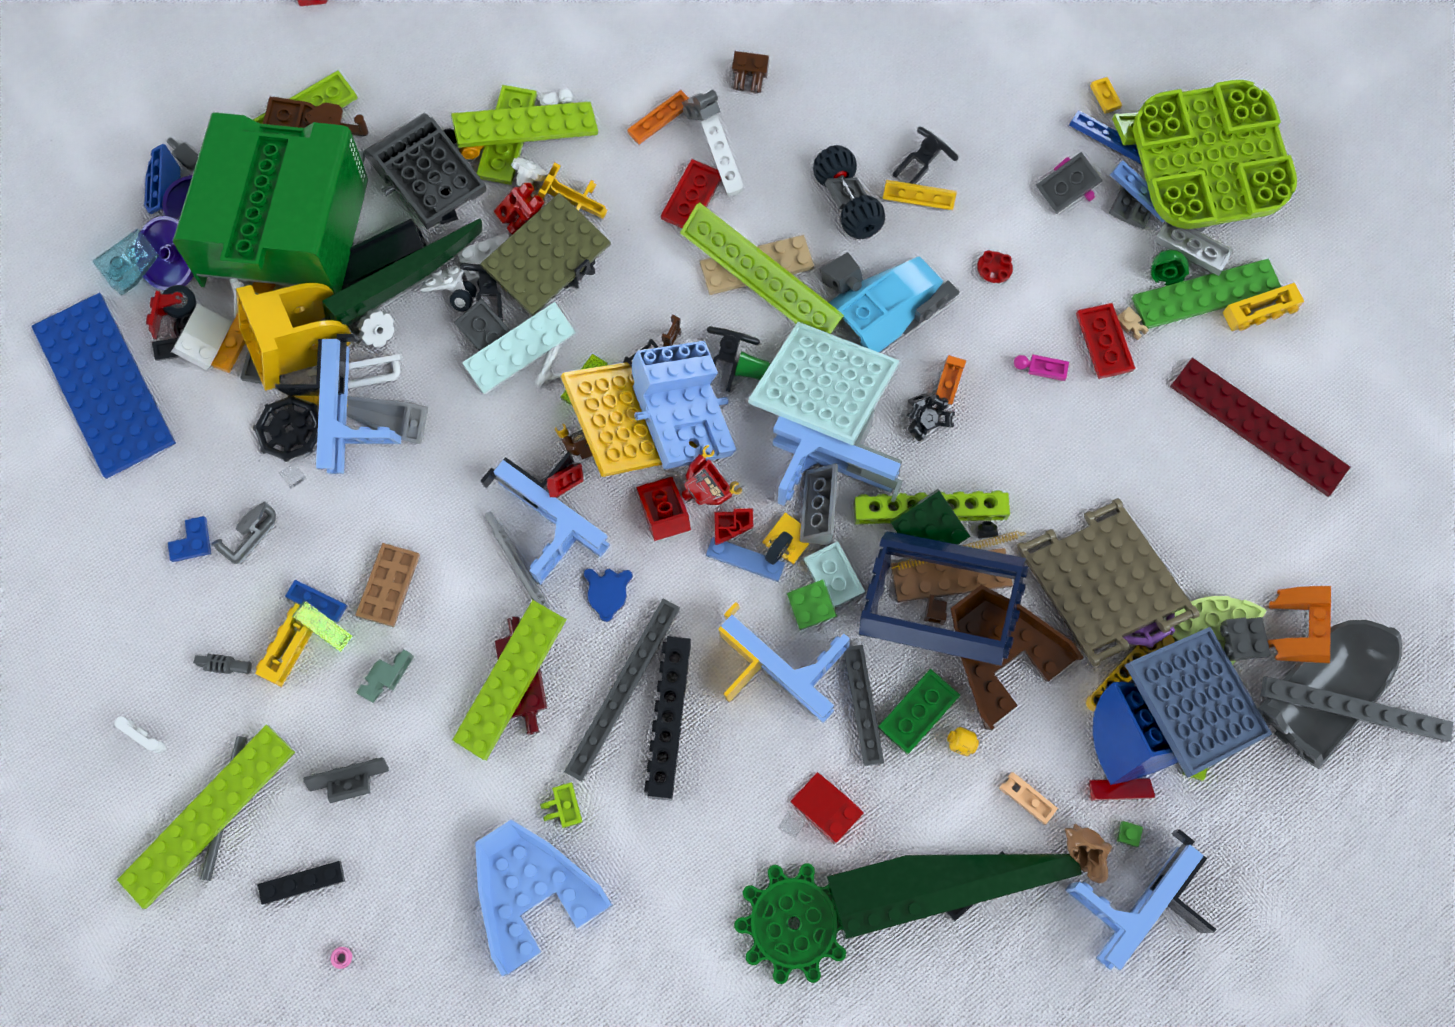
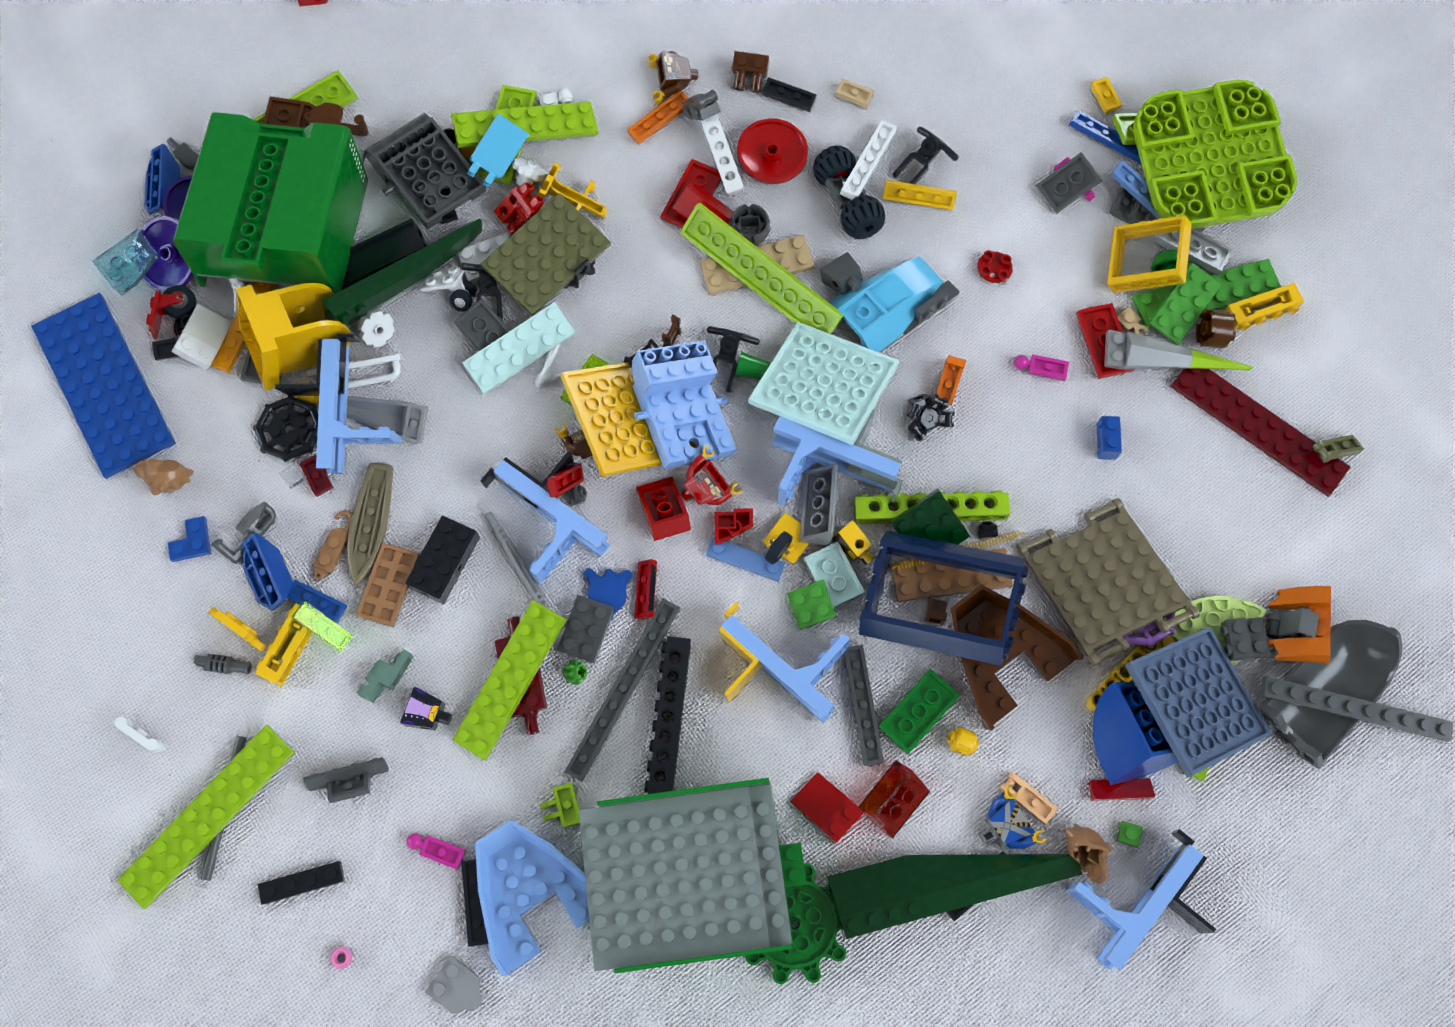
none -> medium nougat head [134,459,194,495]
none -> yellow plate [208,607,266,652]
none -> blue wedge [242,533,293,611]
none -> dark red plate [299,455,334,497]
none -> medium nougat plate [312,510,353,582]
none -> dark tan piece [347,462,394,586]
none -> torso [400,687,453,731]
none -> black brick [405,515,480,605]
none -> dark pink plate [406,833,466,870]
none -> light grey plate [425,956,482,1013]
none -> black plate [461,859,489,947]
none -> medium azure tile [467,113,529,188]
none -> dark grey plate [557,595,615,664]
none -> bright green gear [563,660,587,685]
none -> dark grey plate [567,484,587,506]
none -> light grey piece [579,778,807,973]
none -> red plate [634,559,657,620]
none -> reddish brown torso [648,51,699,105]
none -> red slope [672,181,734,224]
none -> dark grey piece [730,204,770,246]
none -> red dish [737,118,808,184]
none -> black plate [762,77,817,112]
none -> yellow torso [832,520,874,565]
none -> tan plate [835,78,874,109]
none -> white plate [840,120,897,200]
none -> clear red slope [858,760,930,839]
none -> torso [981,784,1048,849]
none -> blue brick [1096,416,1122,460]
none -> light grey plate [1104,330,1254,371]
none -> yellow window [1107,215,1192,293]
none -> bright green plate [1148,263,1221,345]
none -> reddish brown brick [1196,309,1236,348]
none -> dark grey hinge [1266,607,1319,639]
none -> olive plate [1312,435,1364,463]

